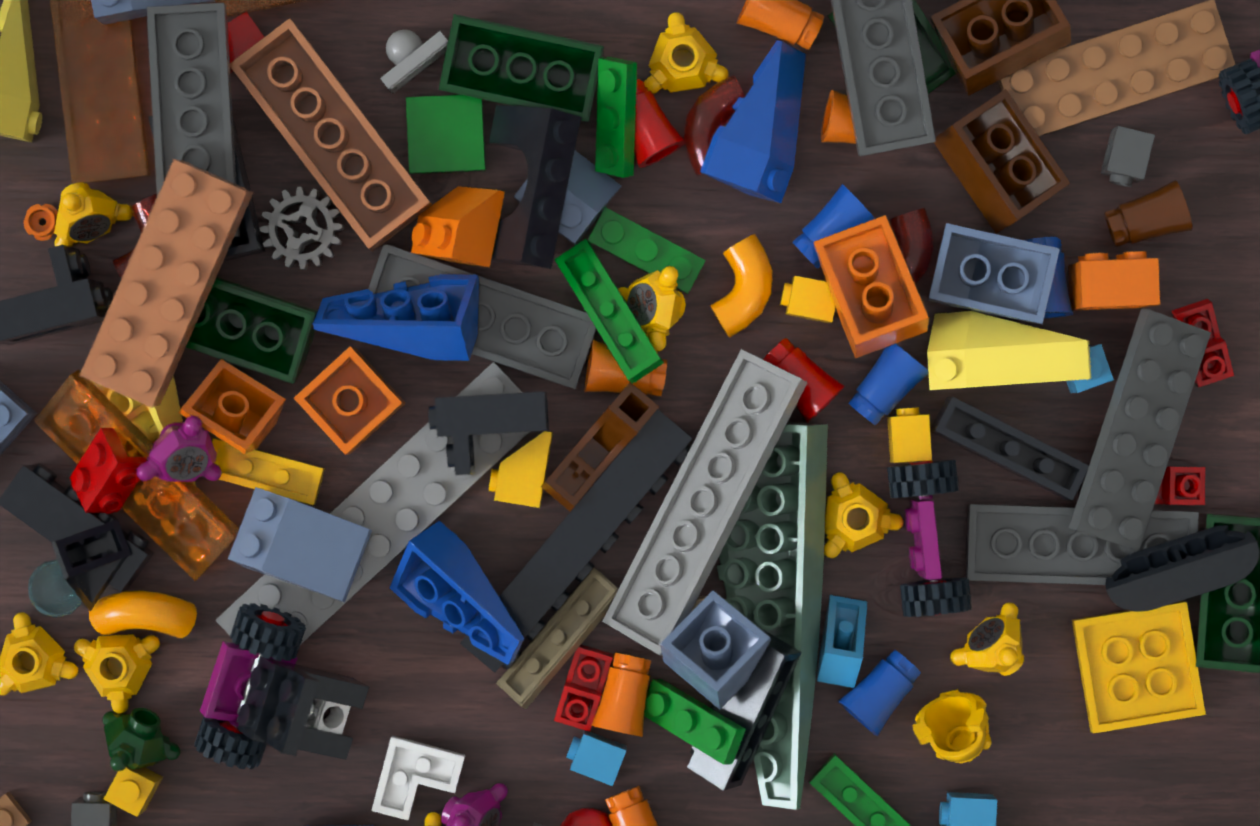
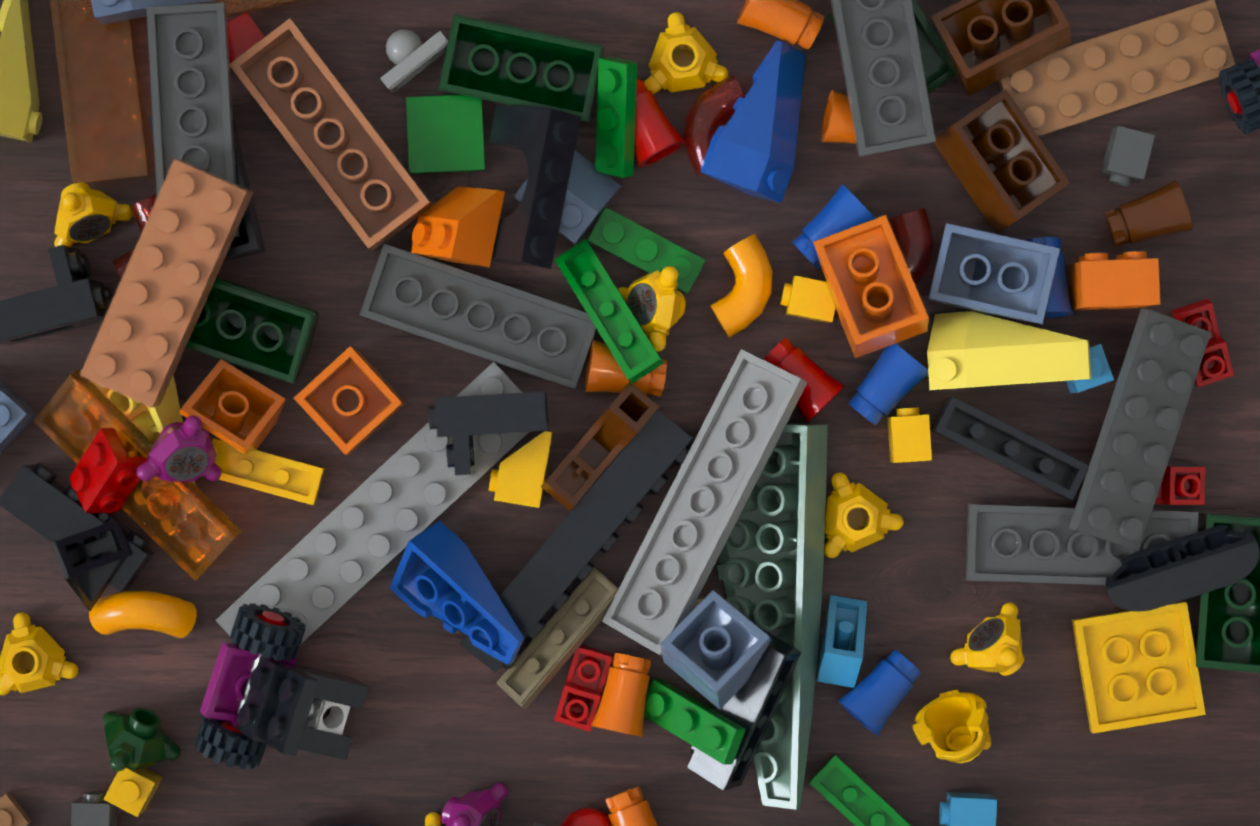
orange plate [24,204,58,241] -> none
clear light blue hair [28,559,83,618] -> none
yellow rock [74,634,160,714] -> none
sand blue slope [228,487,372,602] -> none
light grey gear [260,187,344,270] -> none
blue wedge [313,274,479,361] -> none
white plate [371,735,465,820] -> none
dark azure brick [566,730,627,786] -> none
black plate [887,460,972,617] -> none

